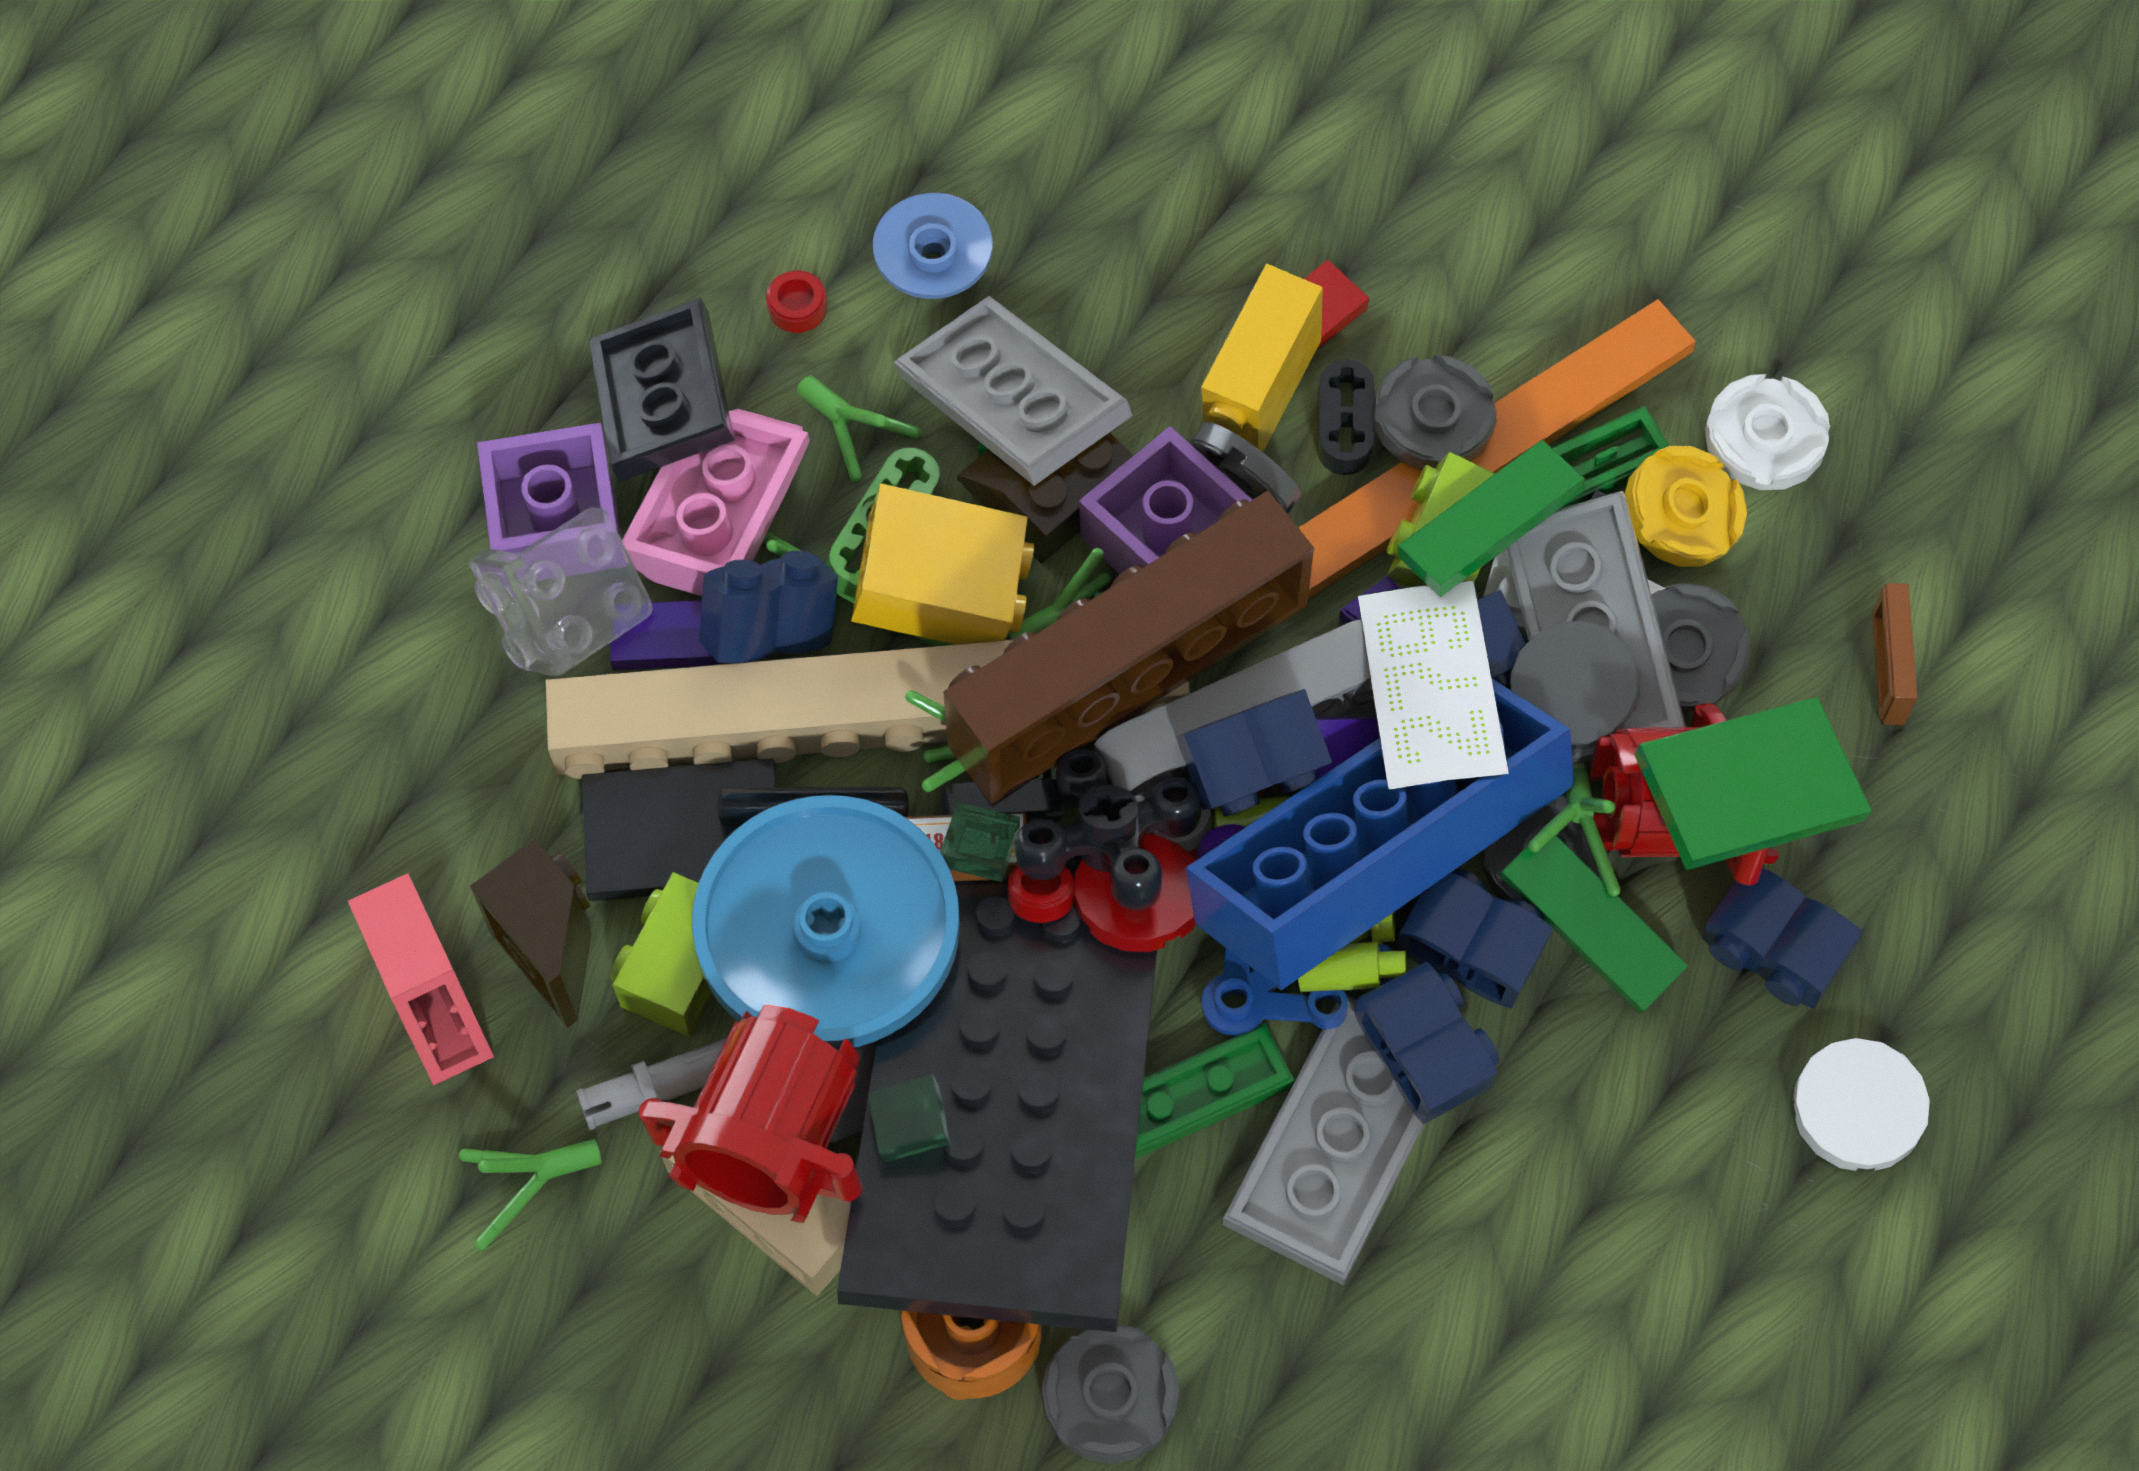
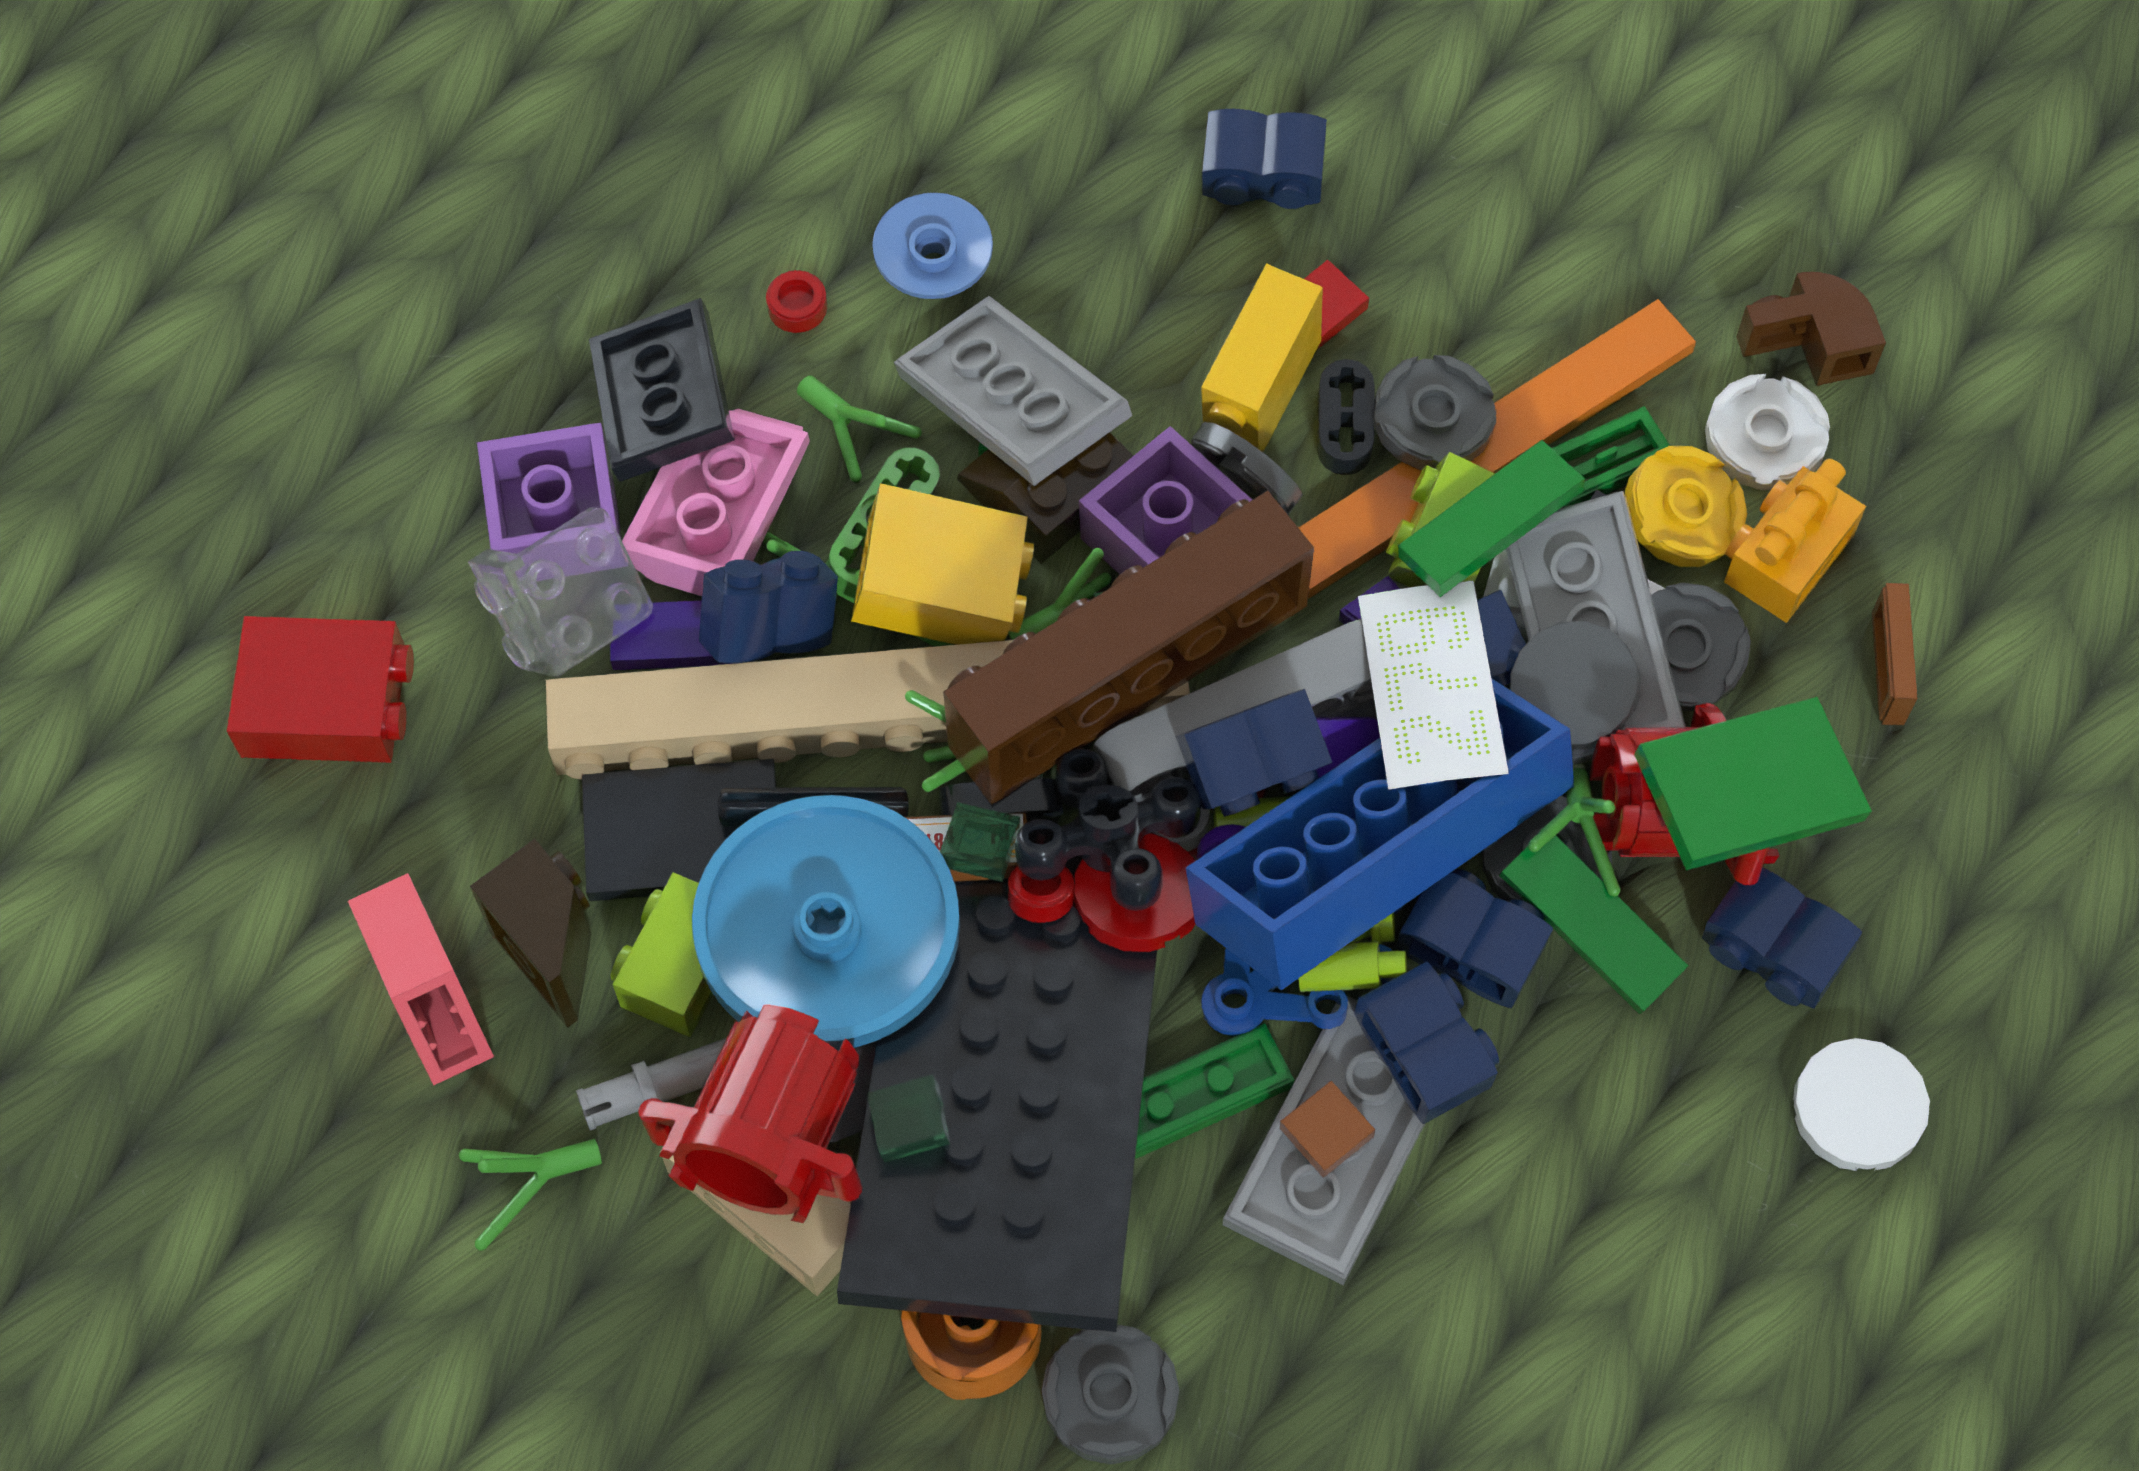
none -> red brick [227,616,414,763]
none -> dark blue brick [1202,109,1327,209]
none -> dark orange tile [1279,1081,1375,1178]
none -> light orange brick [1724,459,1866,623]
none -> reddish brown brick [1736,272,1886,386]

